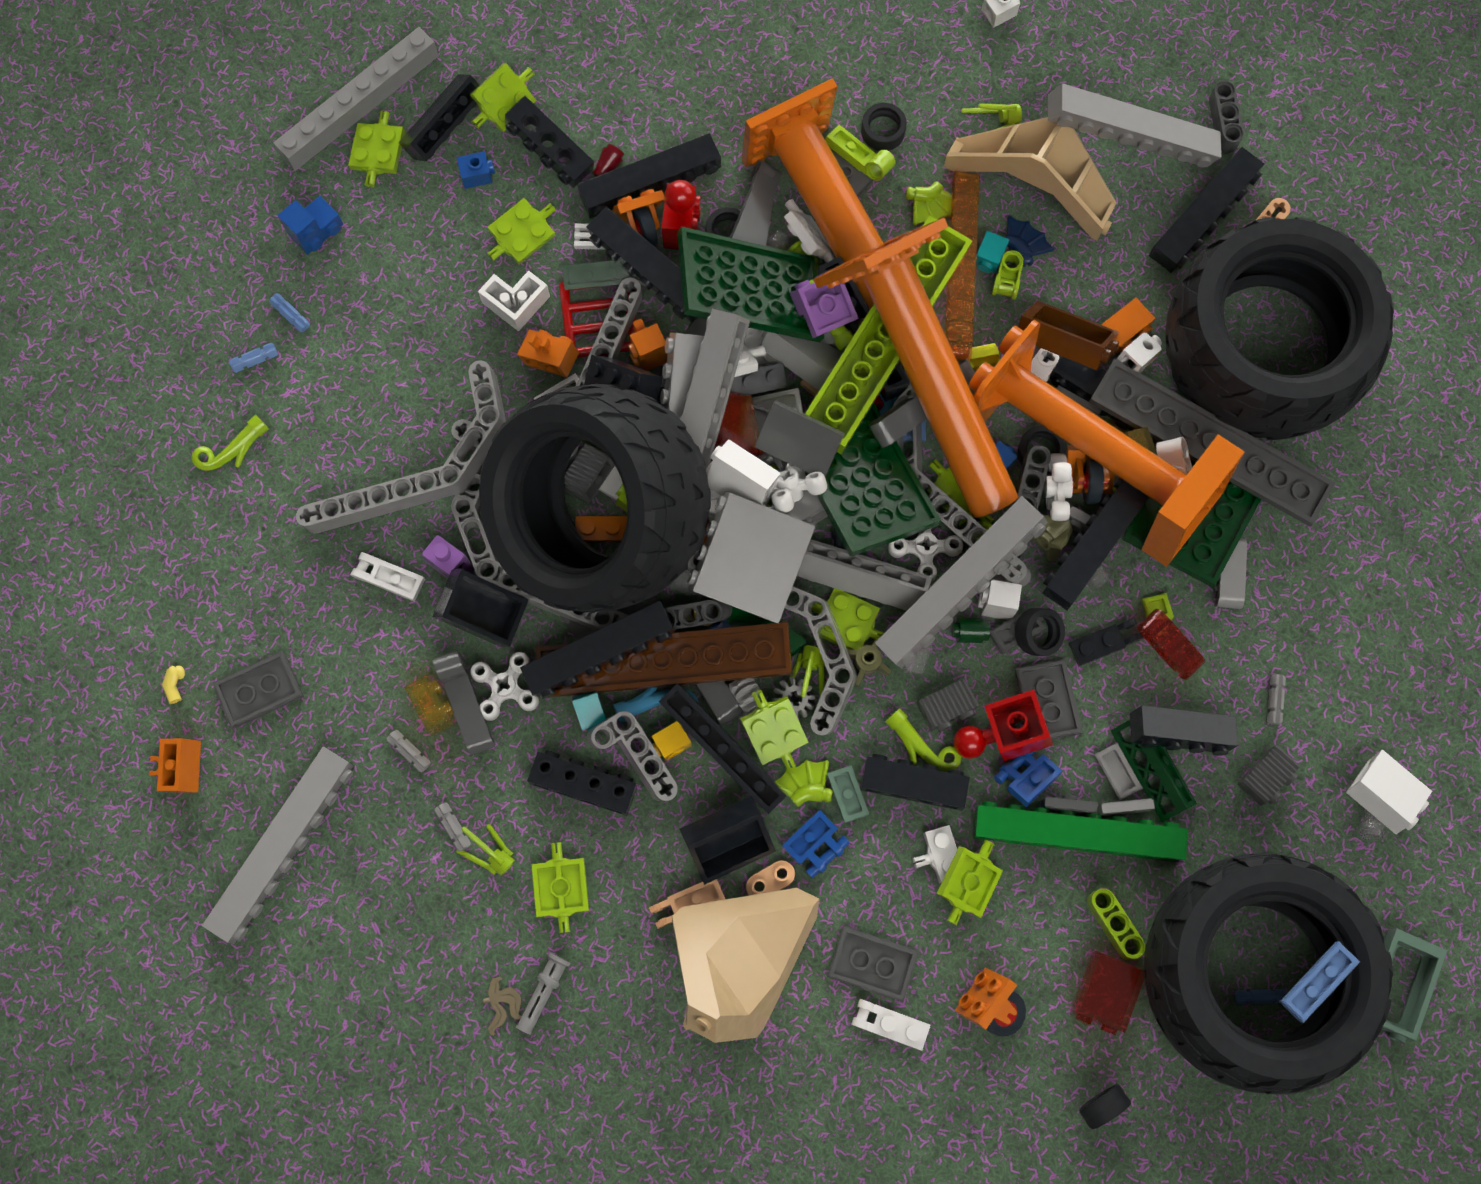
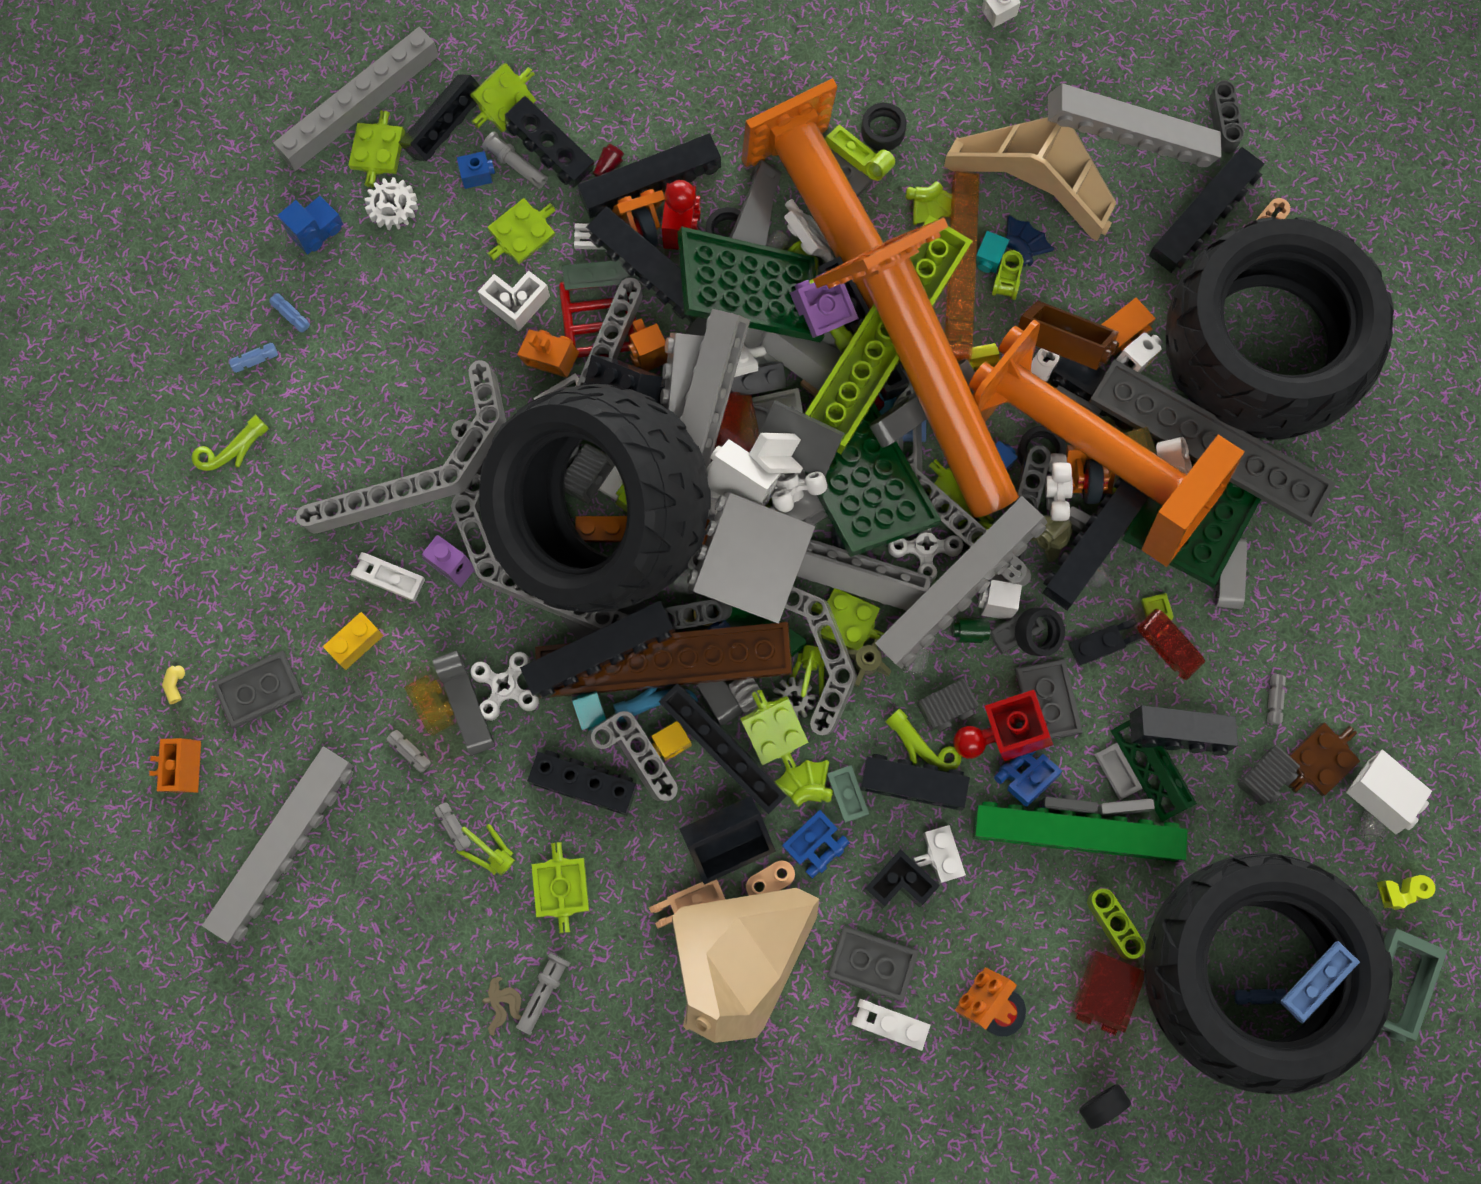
black piece [432,569,529,647] -> none
lime plate [937,840,1003,926] -> none
lime plant [961,103,1022,129] -> none
none -> yellow brick [323,612,384,670]
none -> white gear [365,178,418,230]
none -> light grey pin [482,132,548,189]
none -> white panel [749,433,803,473]
none -> black brick [863,849,940,909]
none -> reddish brown plate [1288,723,1360,796]
none -> neon yellow leg [1377,875,1435,910]

